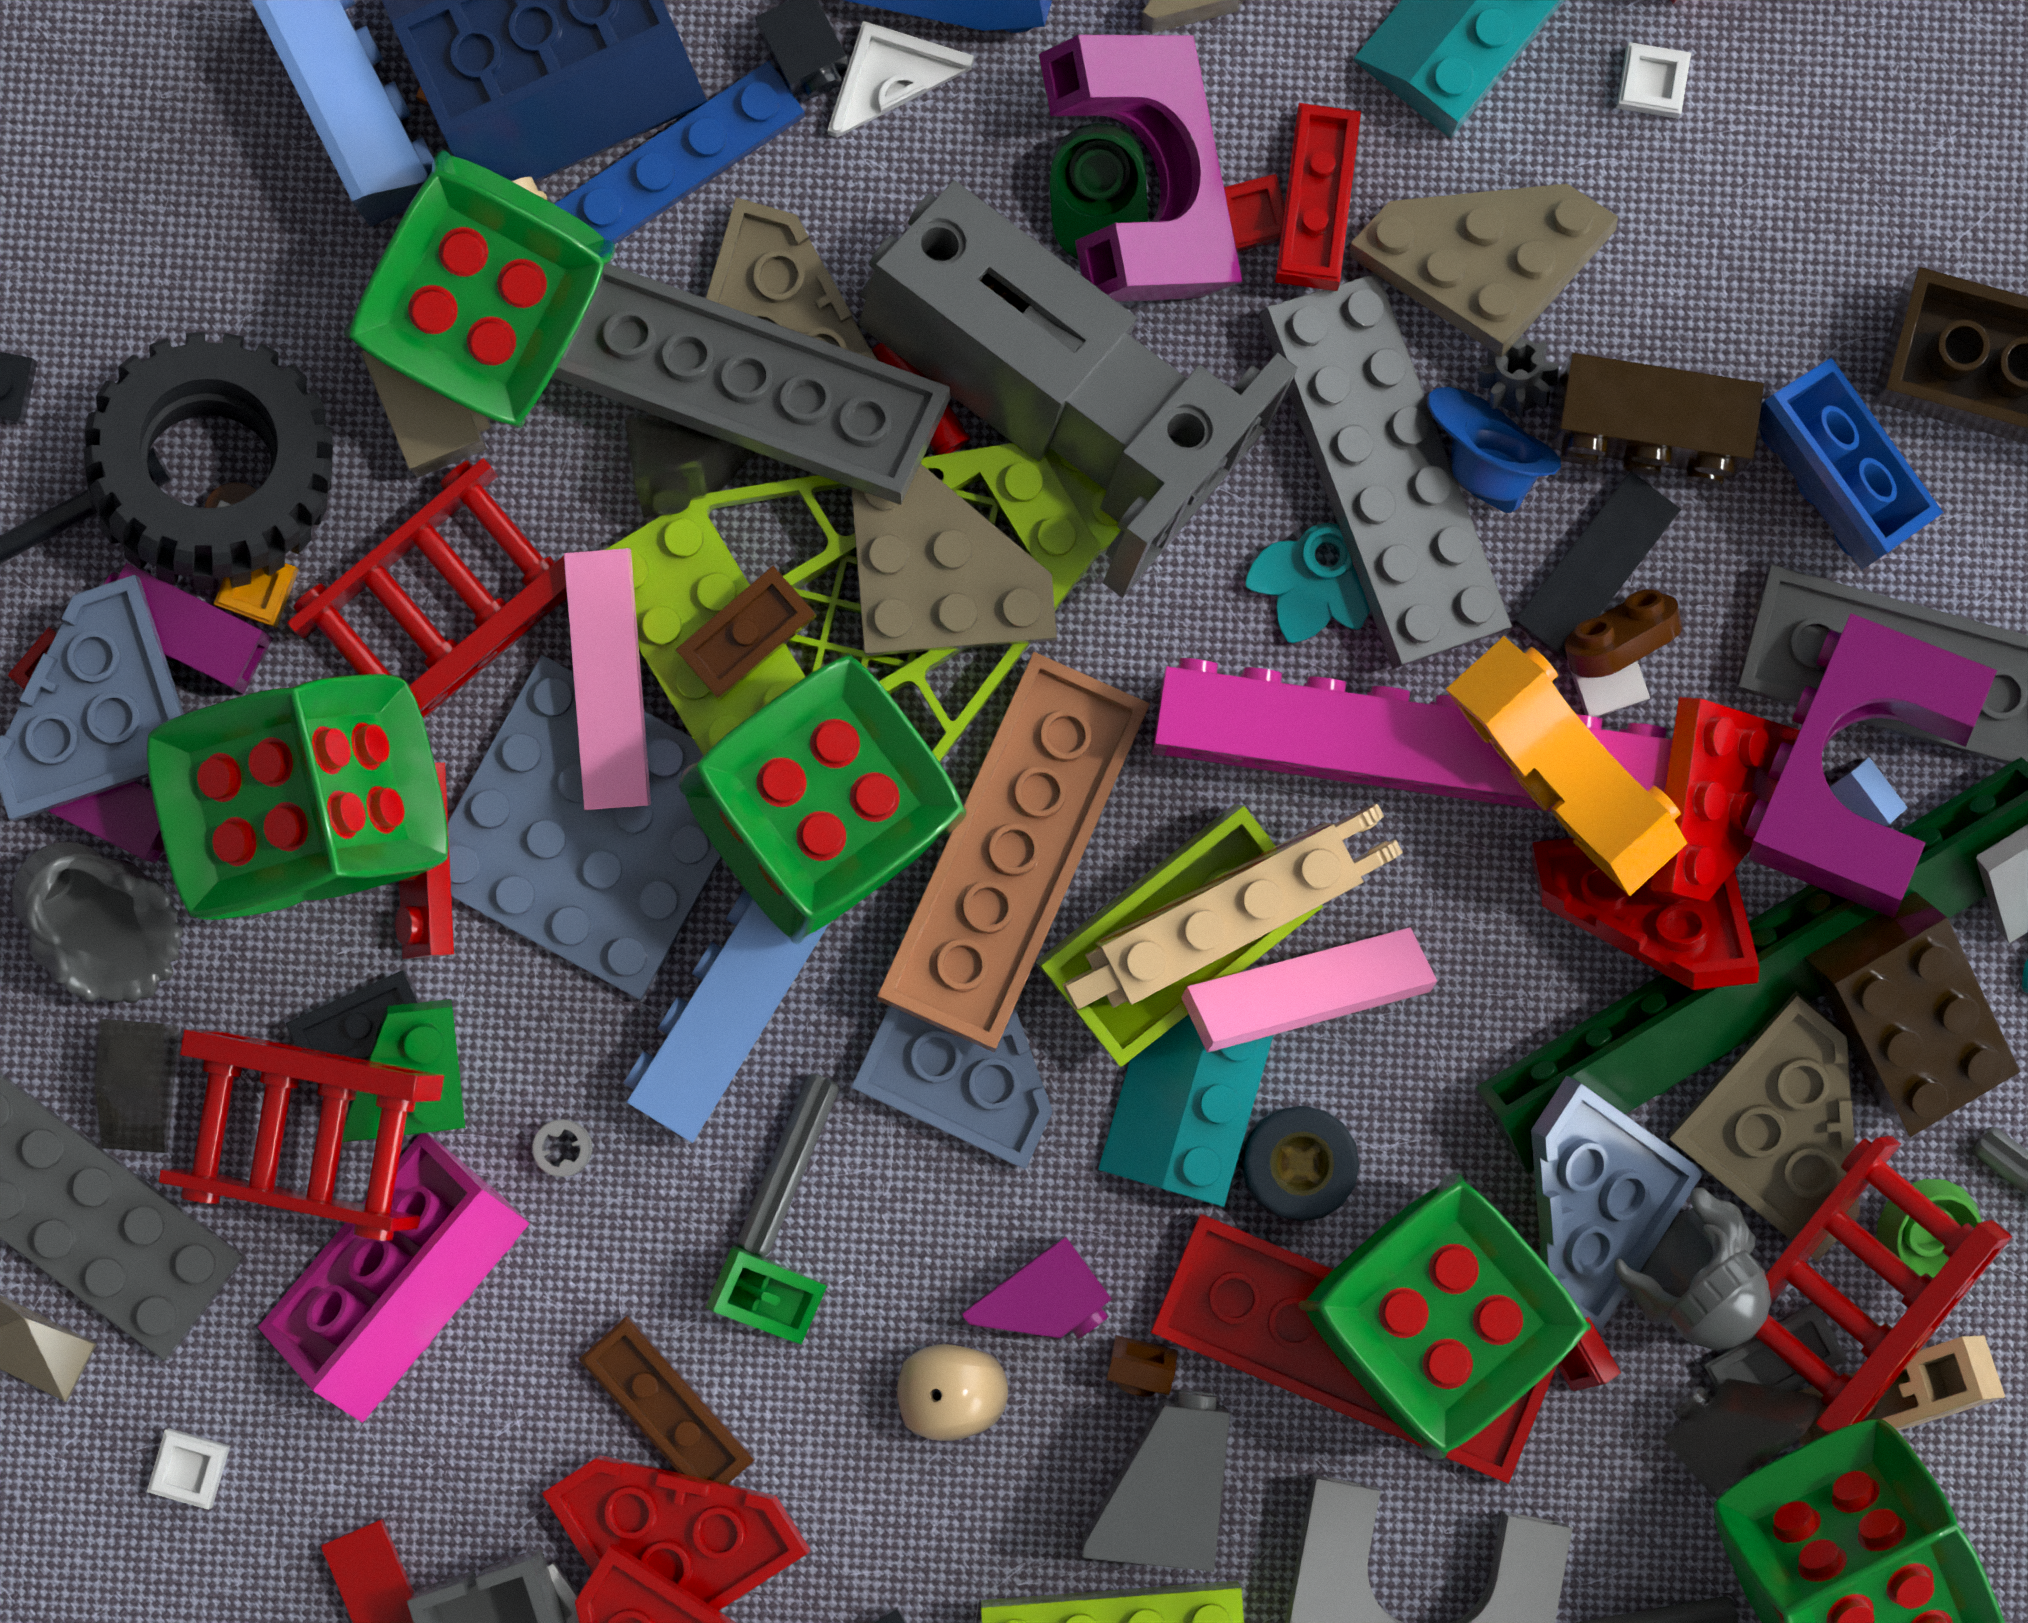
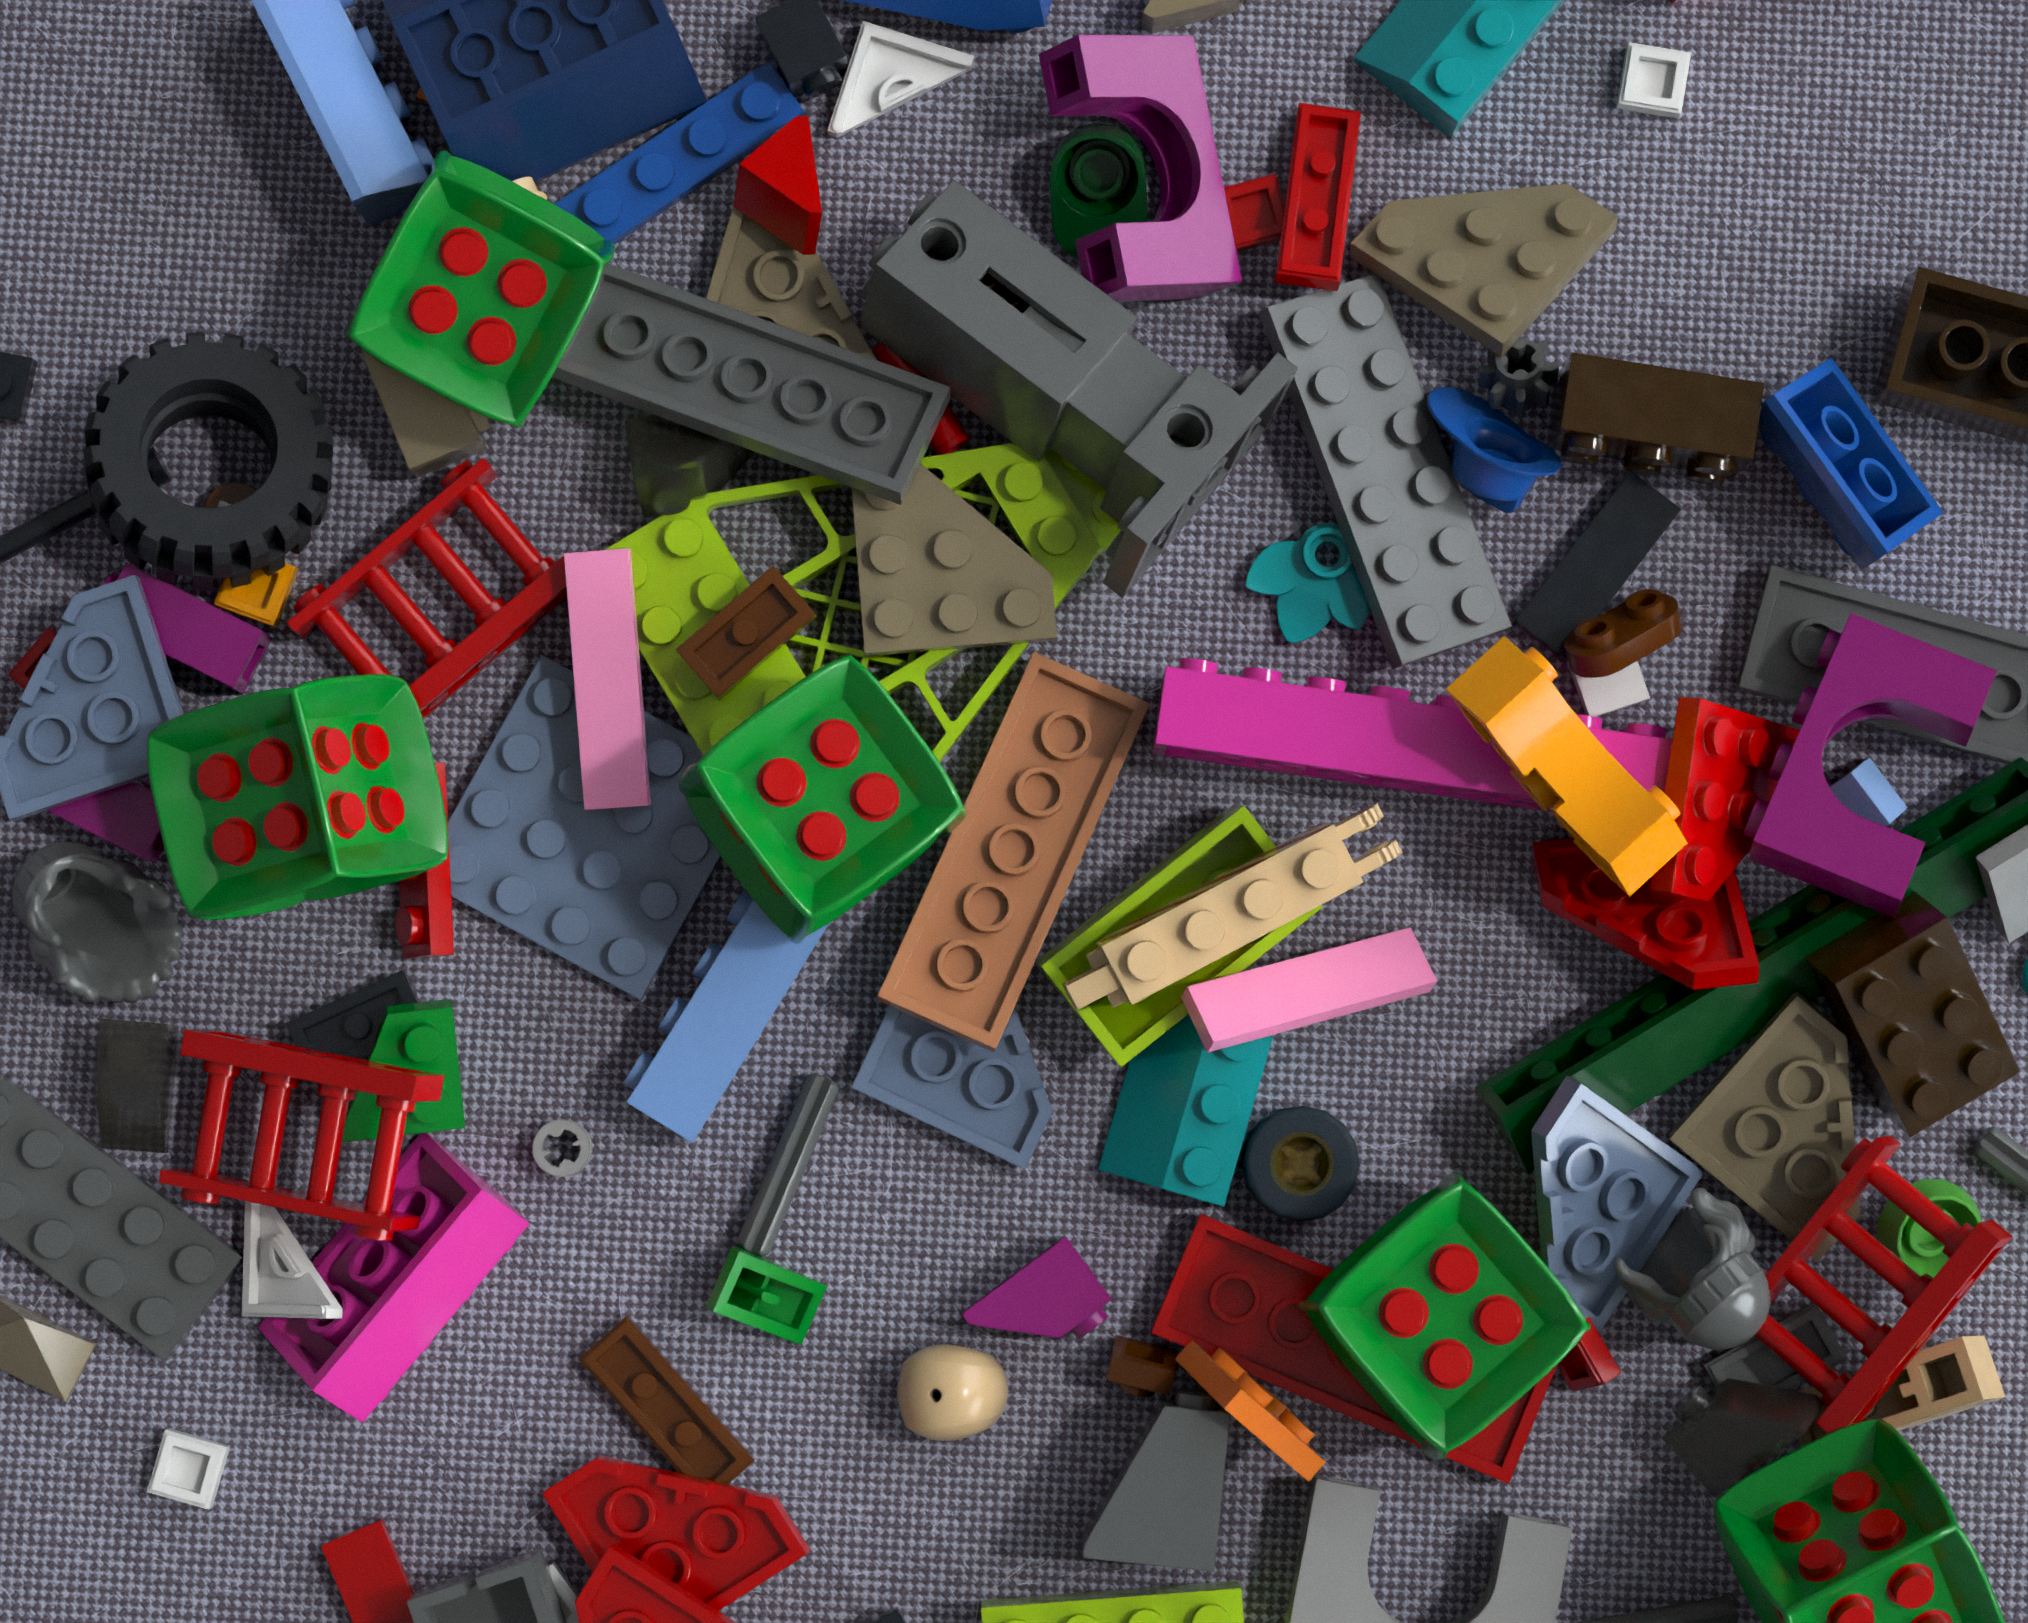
none -> white tile [242,1201,343,1319]
none -> red slope [733,116,822,255]
none -> orange plate [1175,1340,1326,1482]

